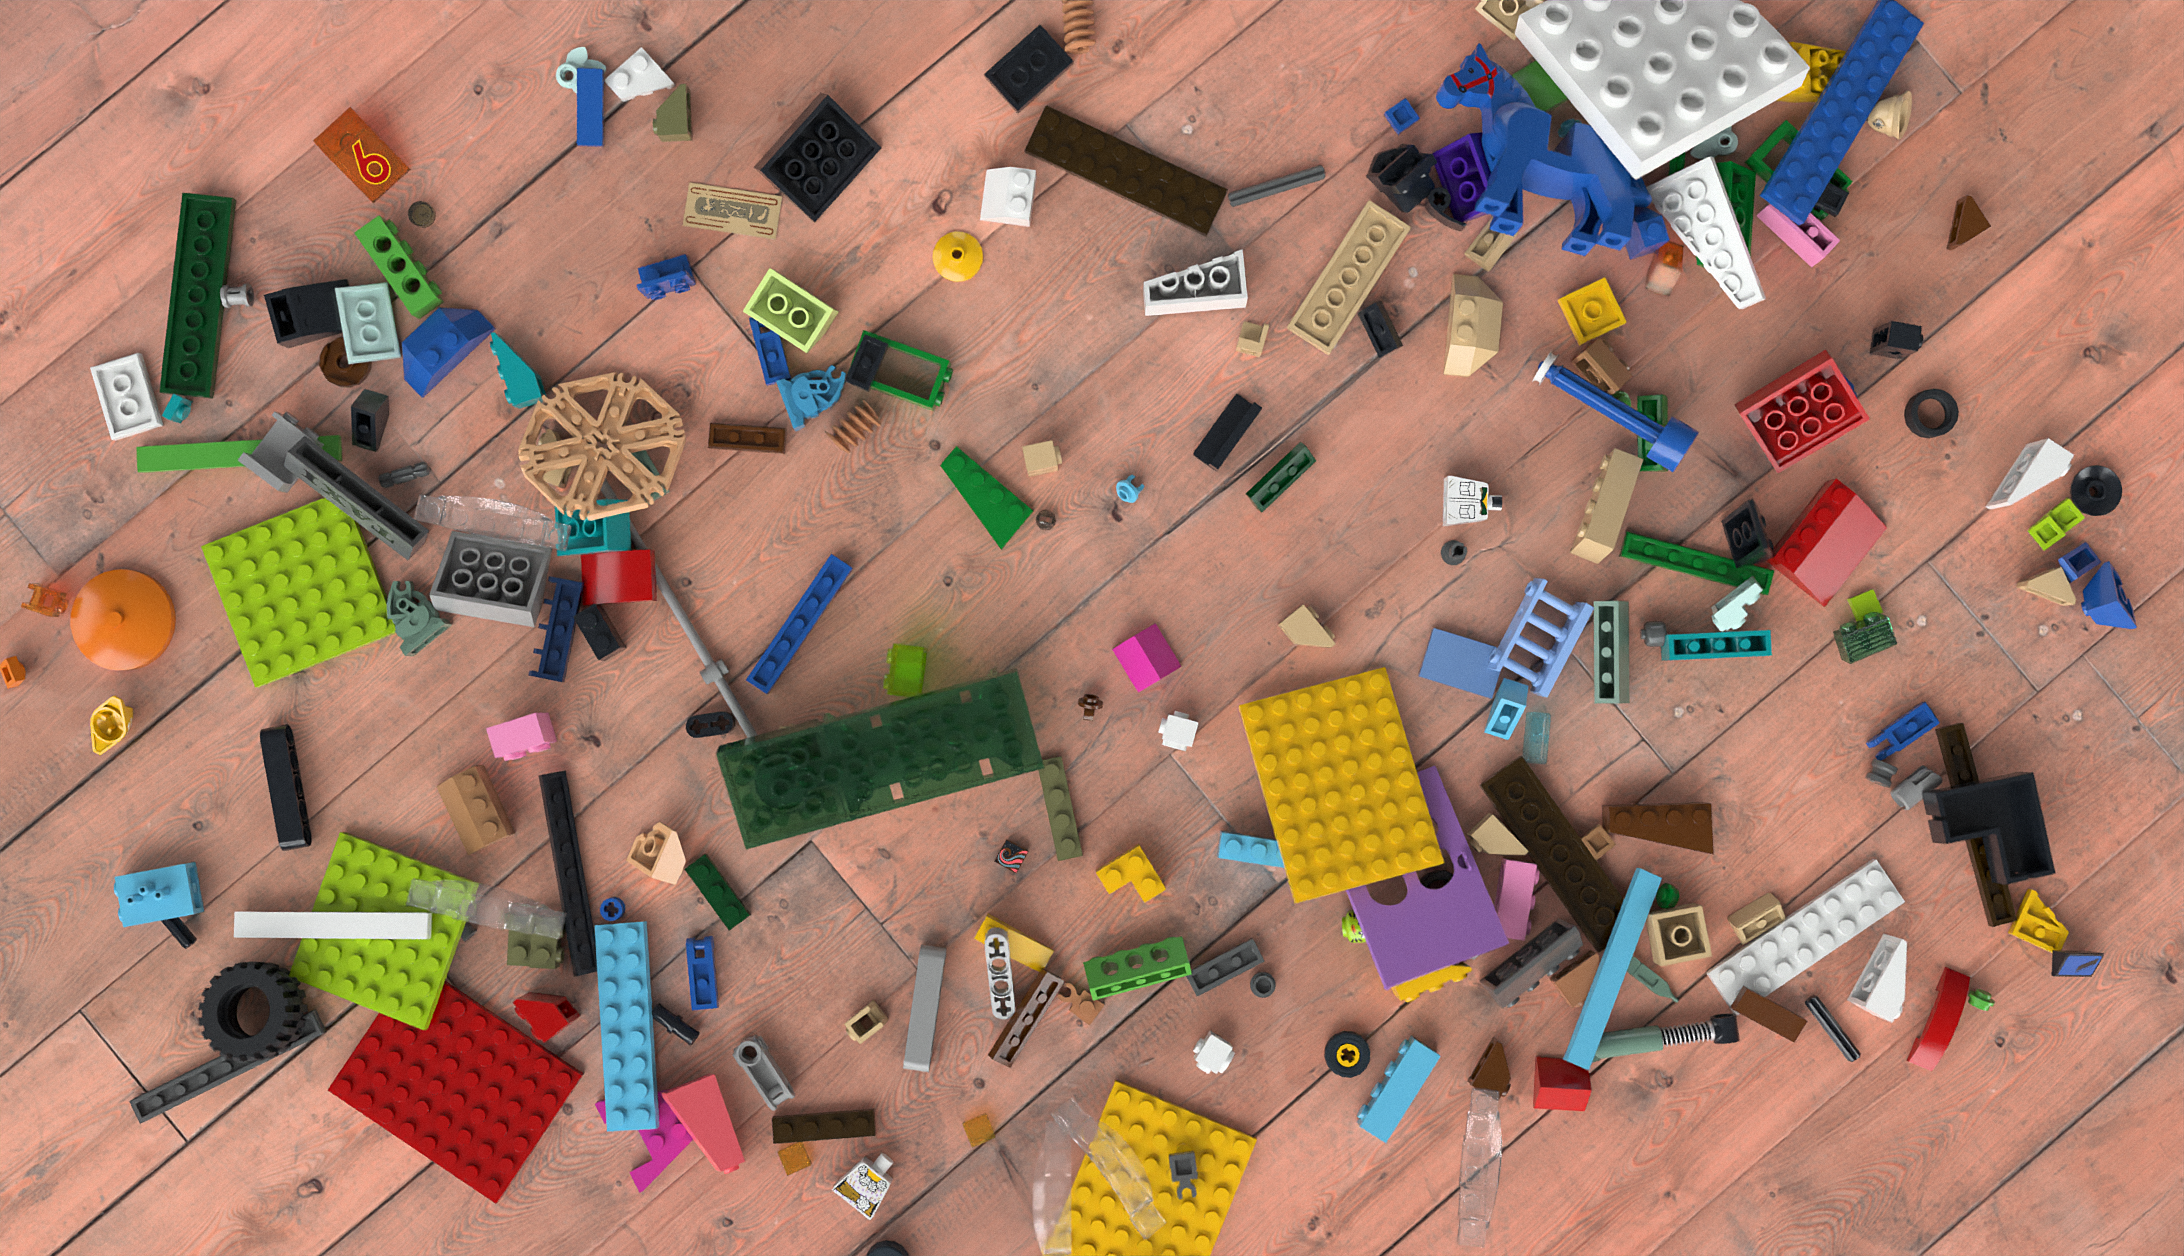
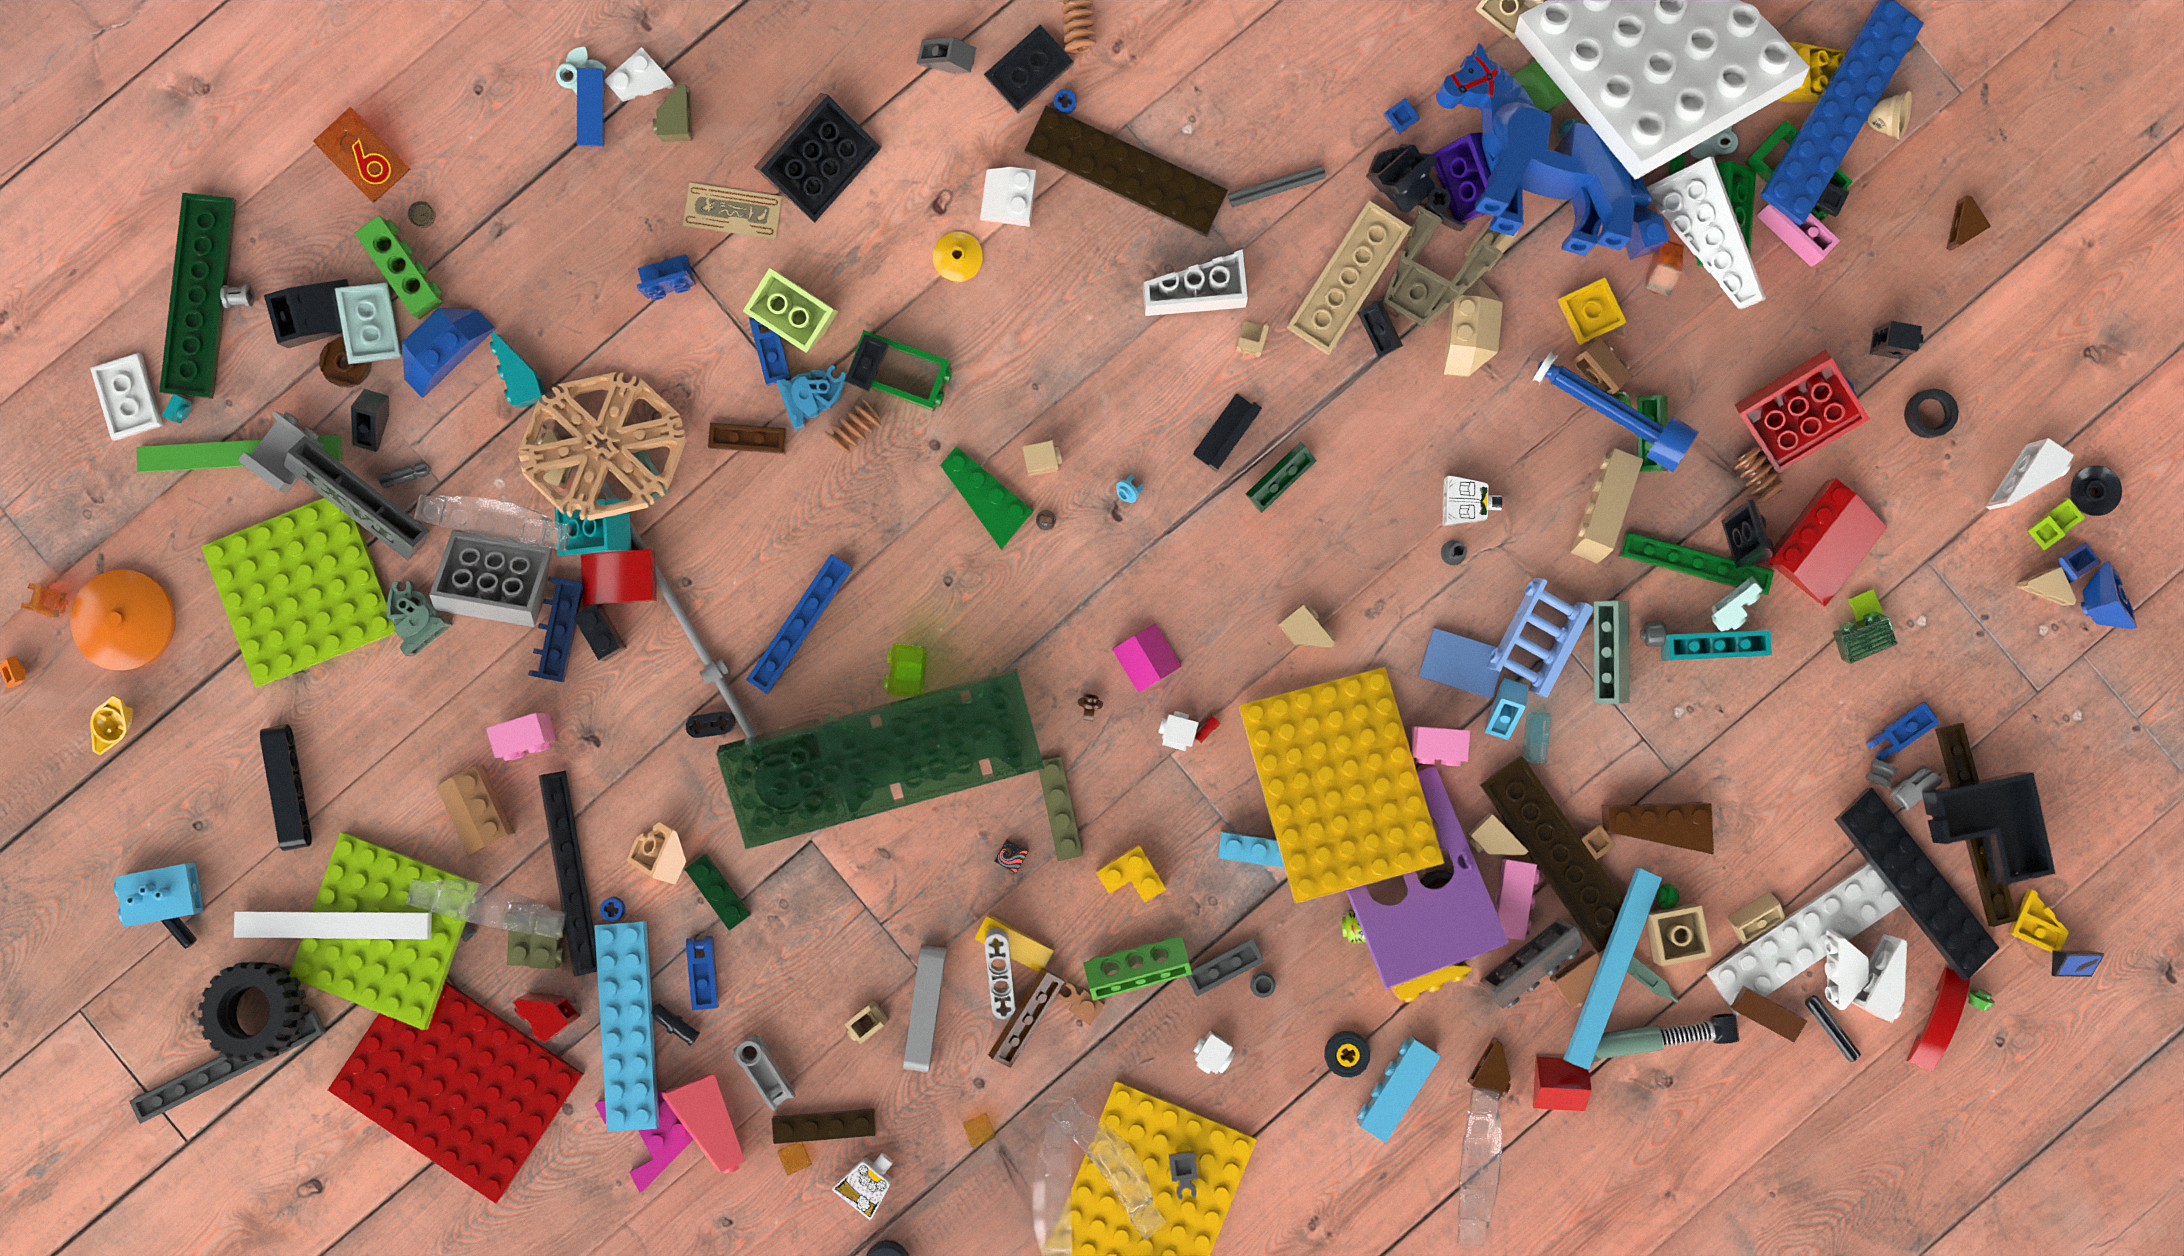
none -> dark grey slope [916,37,976,74]
none -> blue bush [1054,89,1076,115]
none -> red piece [1195,715,1221,743]
none -> dark tan wing [1383,206,1503,328]
none -> bright pink brick [1409,726,1470,766]
none -> nougat piece [1733,446,1783,504]
none -> white slope [1824,929,1868,1010]
none -> black plate [1834,787,1999,981]

